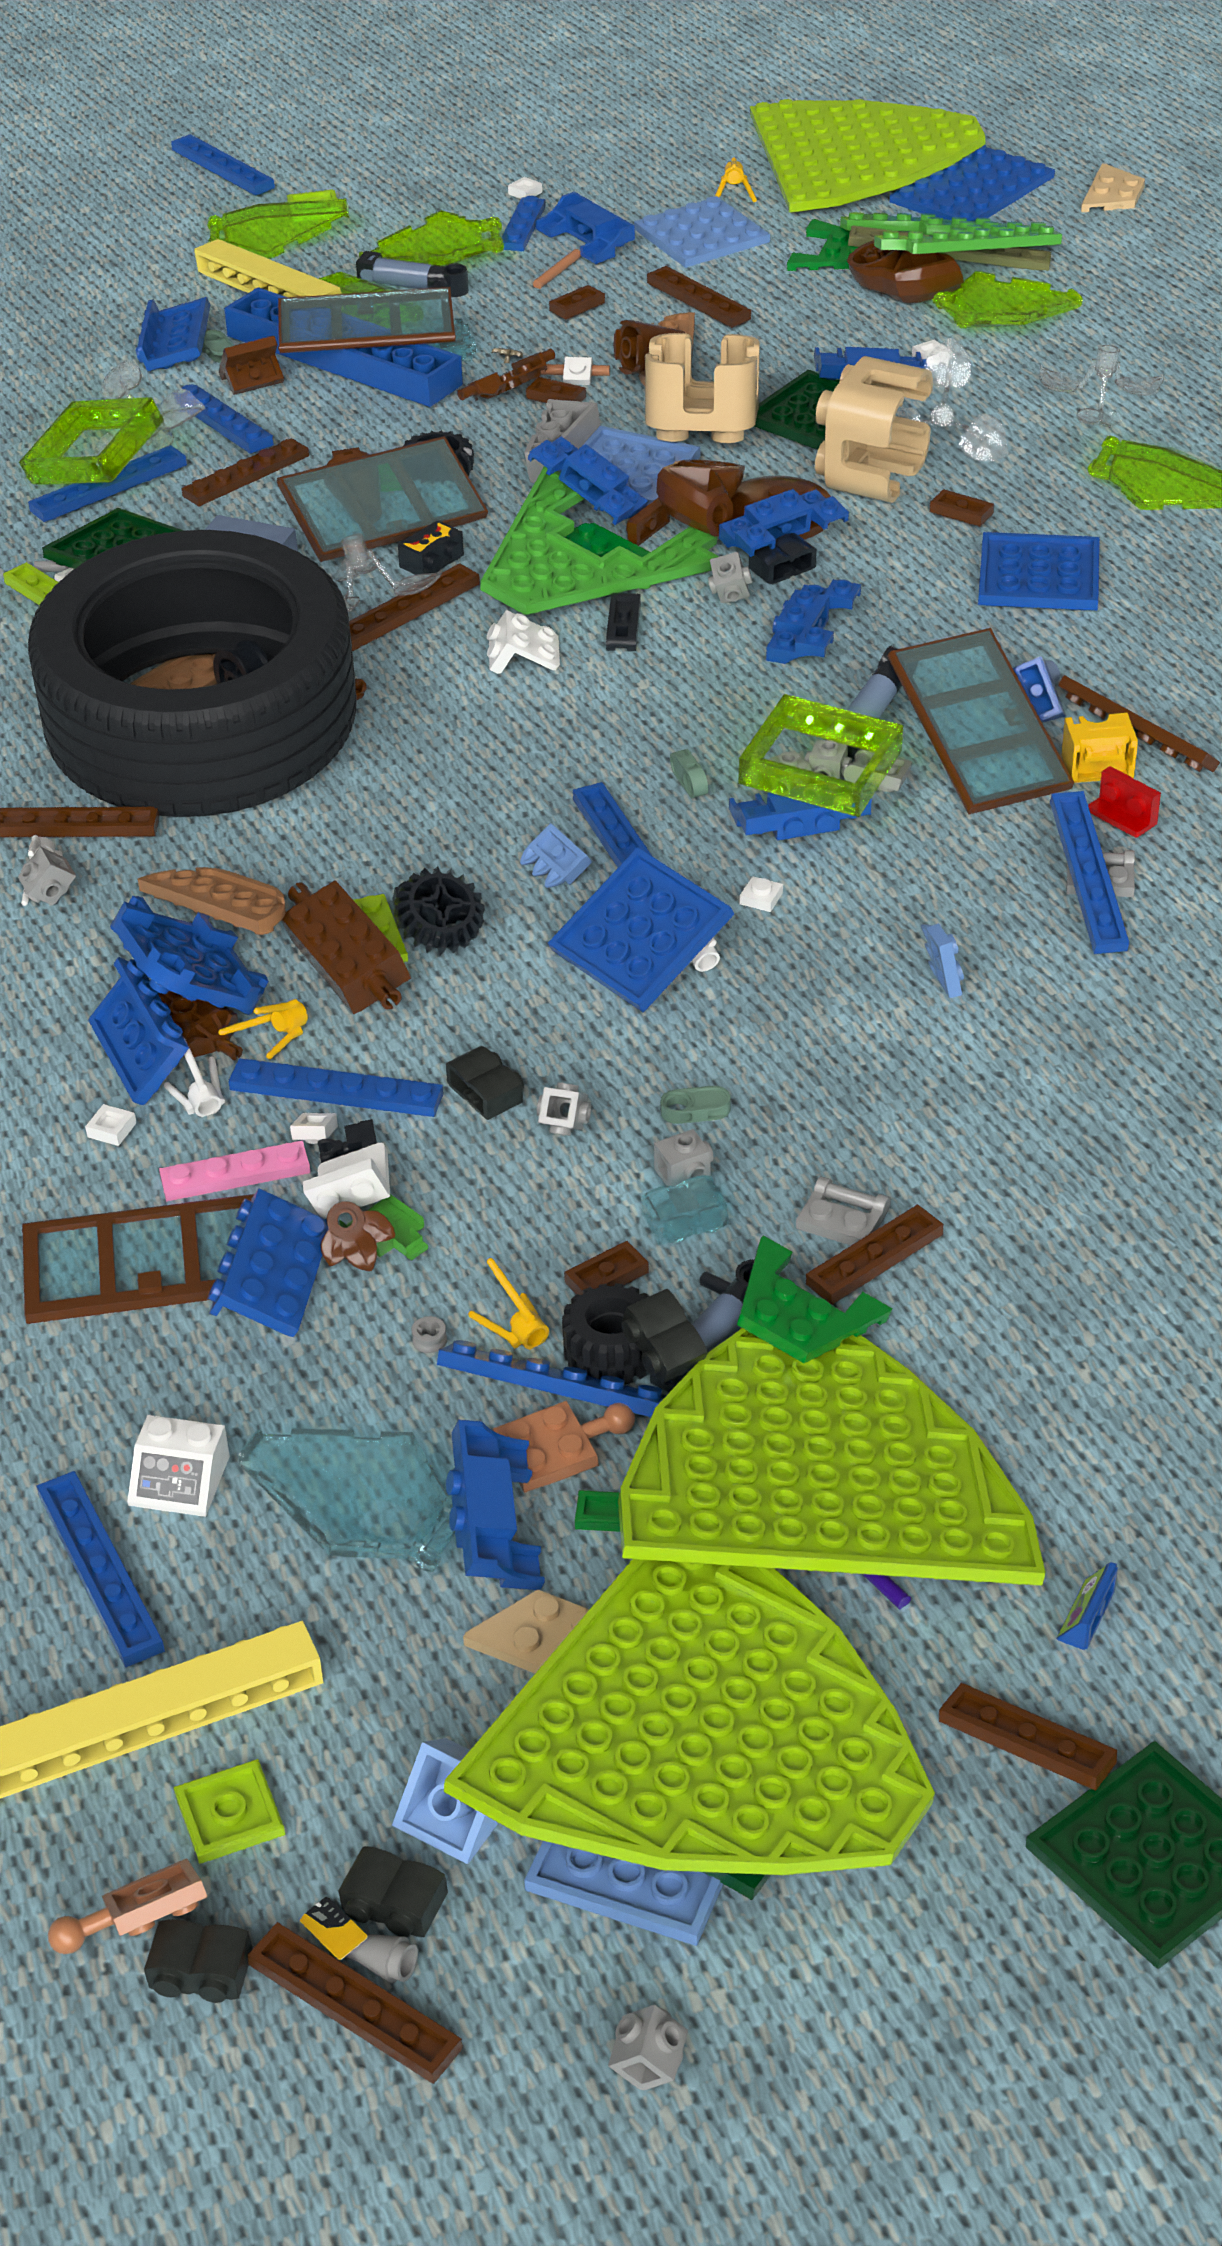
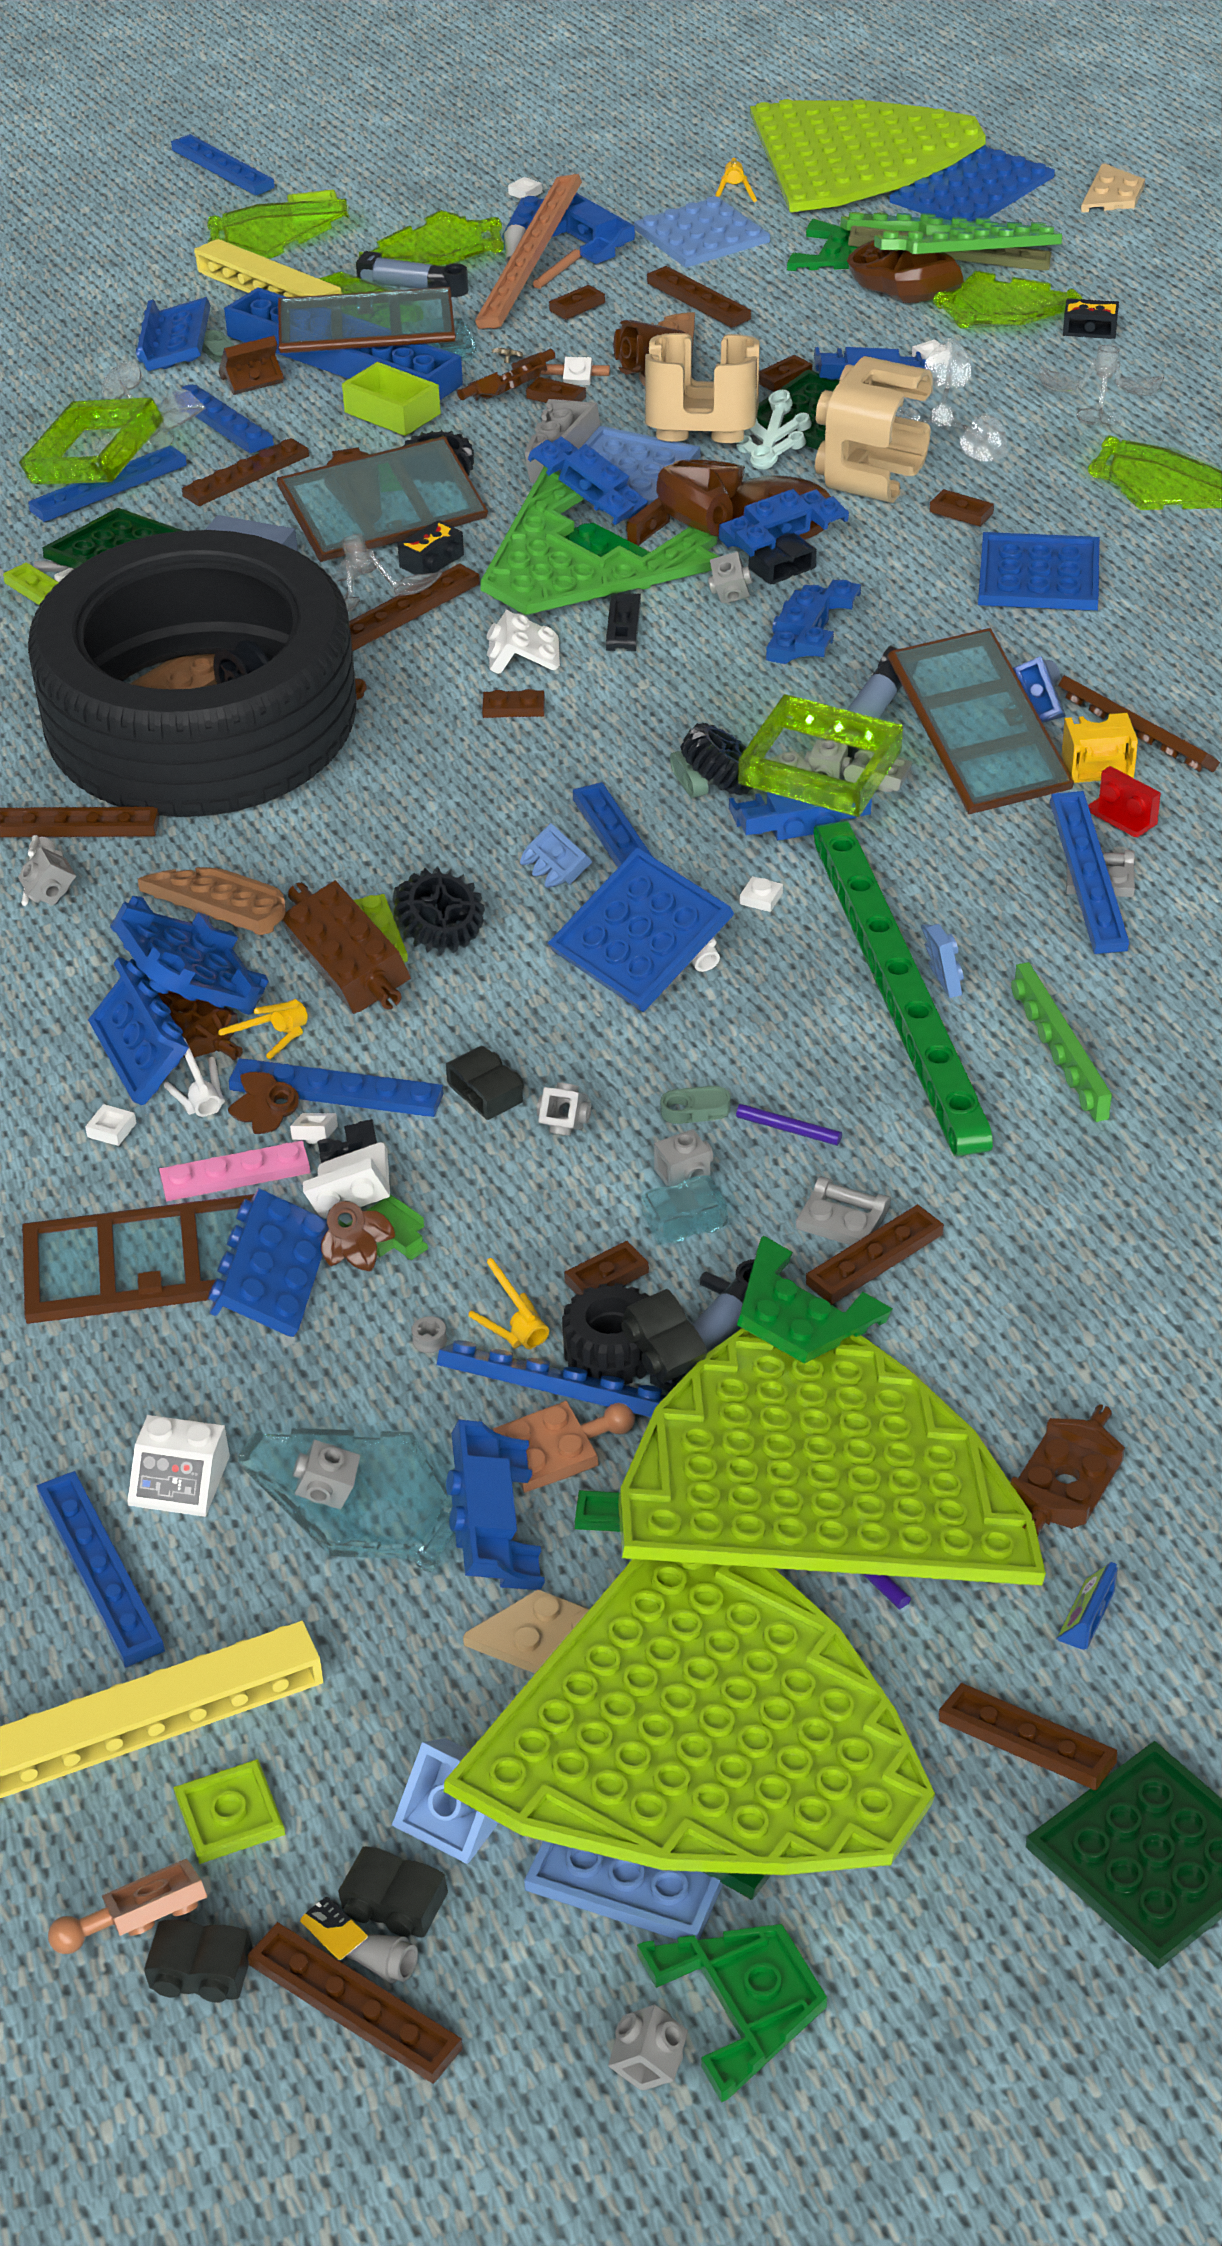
none -> reddish brown plate [228,1072,299,1134]
none -> light grey brick [292,1439,360,1510]
none -> lime piece [342,362,441,436]
none -> nougat plate [475,174,582,329]
none -> reddish brown plate [482,689,545,718]
none -> light grey cone [504,225,526,263]
none -> green wing [637,1924,827,2102]
none -> black gear [680,723,763,795]
none -> light aqua plant [736,390,812,470]
none -> dark purple bar [736,1104,842,1146]
none -> reddish brown plate [759,355,813,392]
none -> green beam [813,820,993,1157]
none -> bright green plate [1011,962,1112,1122]
none -> reddish brown plate [1011,1404,1125,1537]
none -> black brick [1063,298,1119,339]

